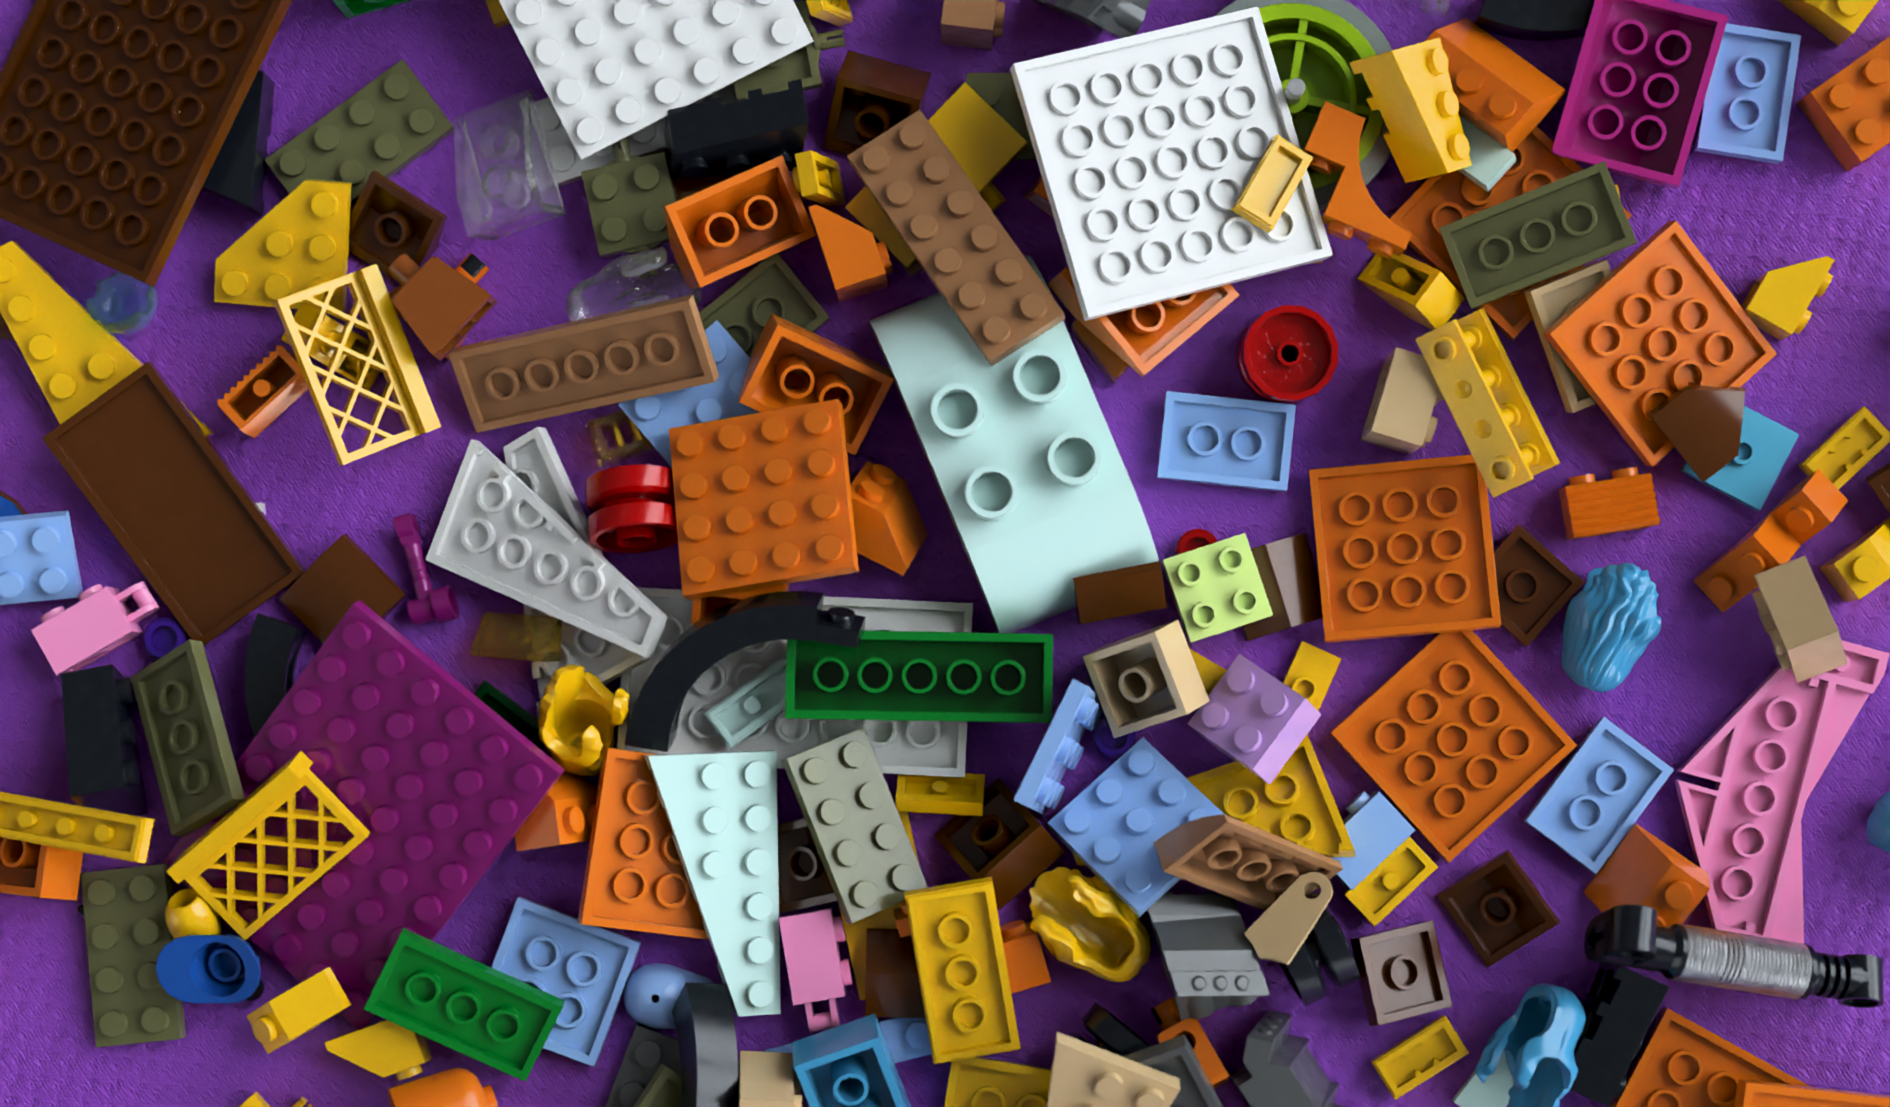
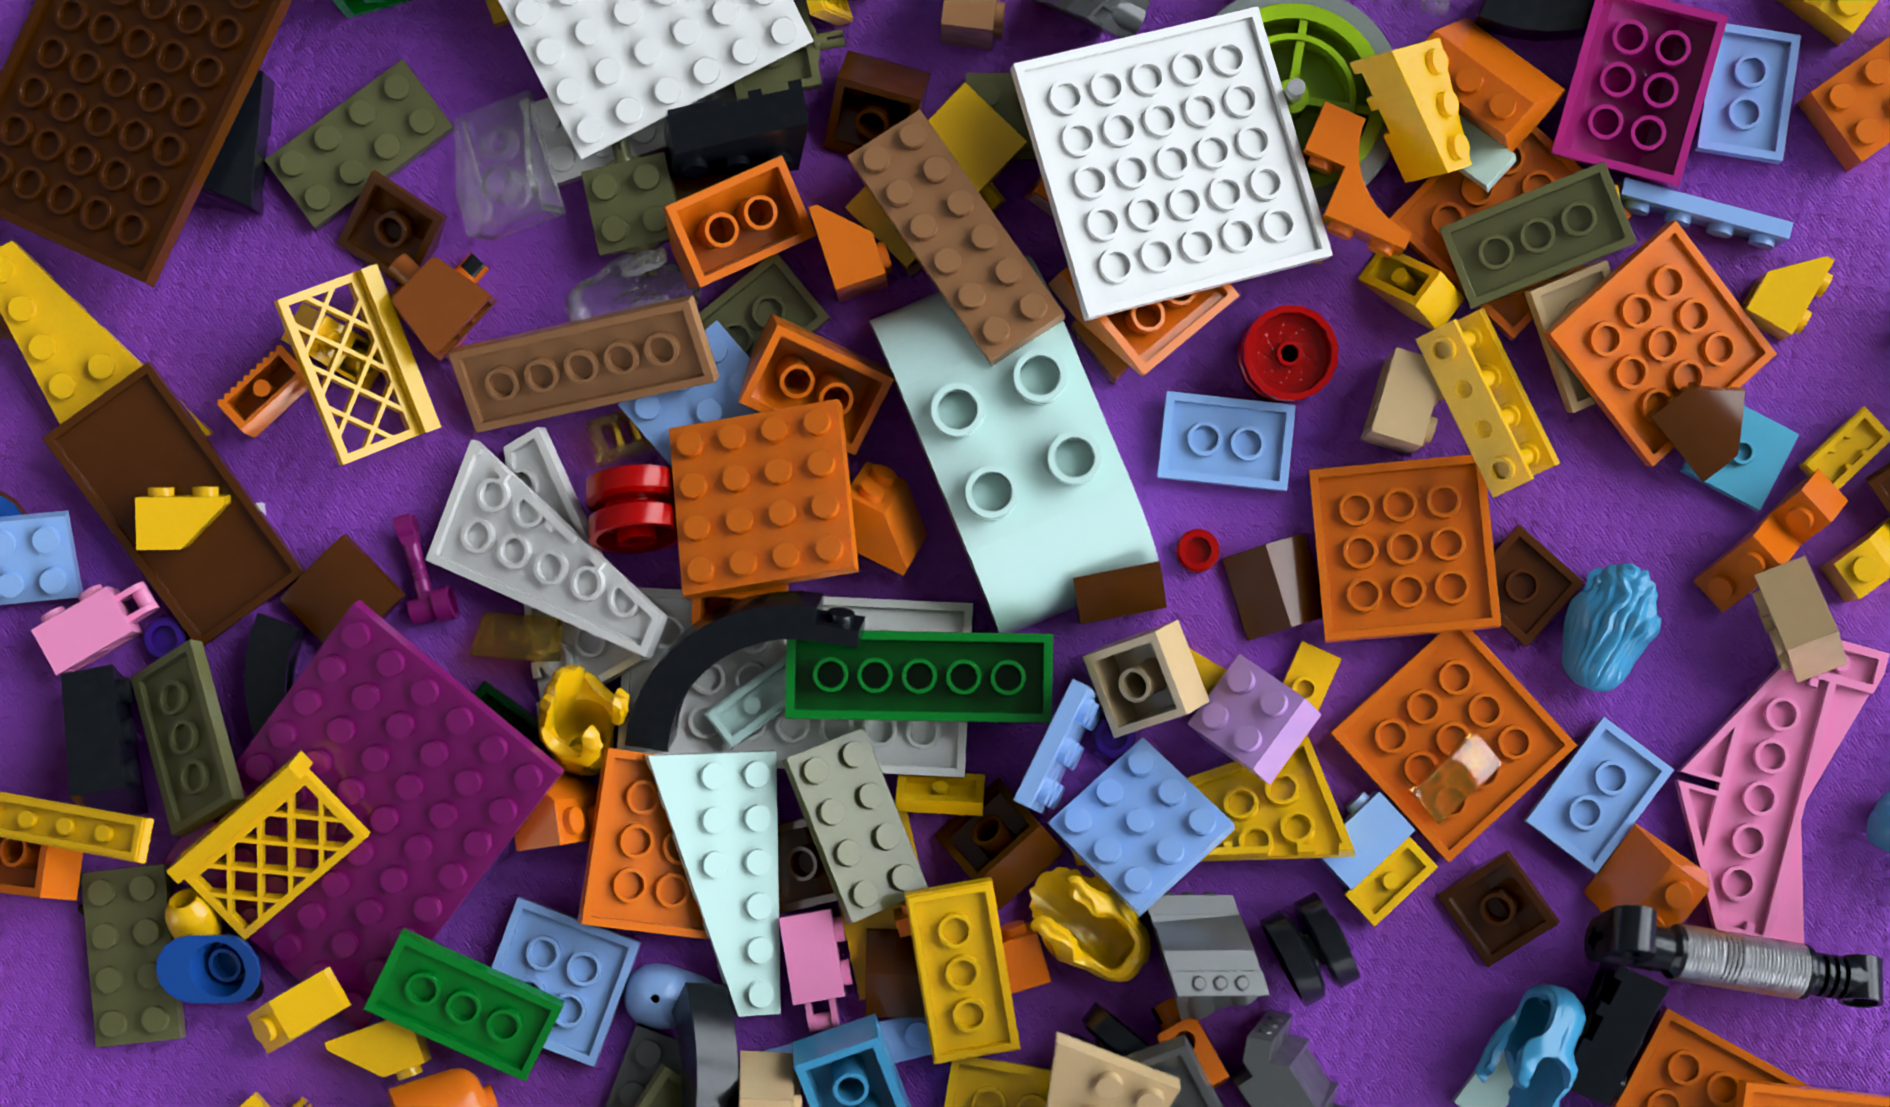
clear light blue hair [86,272,158,335] -> none
yellow plate [214,179,352,312] -> none
yellow plate [792,150,845,207] -> none
medium nougat slope [1154,814,1343,911] -> none
yellowish green plate [1161,533,1273,643] -> none
yellow tile [1231,134,1313,233] -> none
tan piece [1245,872,1333,965] -> none
plate [1350,920,1452,1026] -> none
yellow plate [1370,1014,1469,1100] -> none
orange brick [1558,467,1660,540] -> none
none -> yellow slope [135,486,231,550]
none -> clear yellow slope [1408,732,1502,824]
none -> light blue plate [1618,177,1794,249]

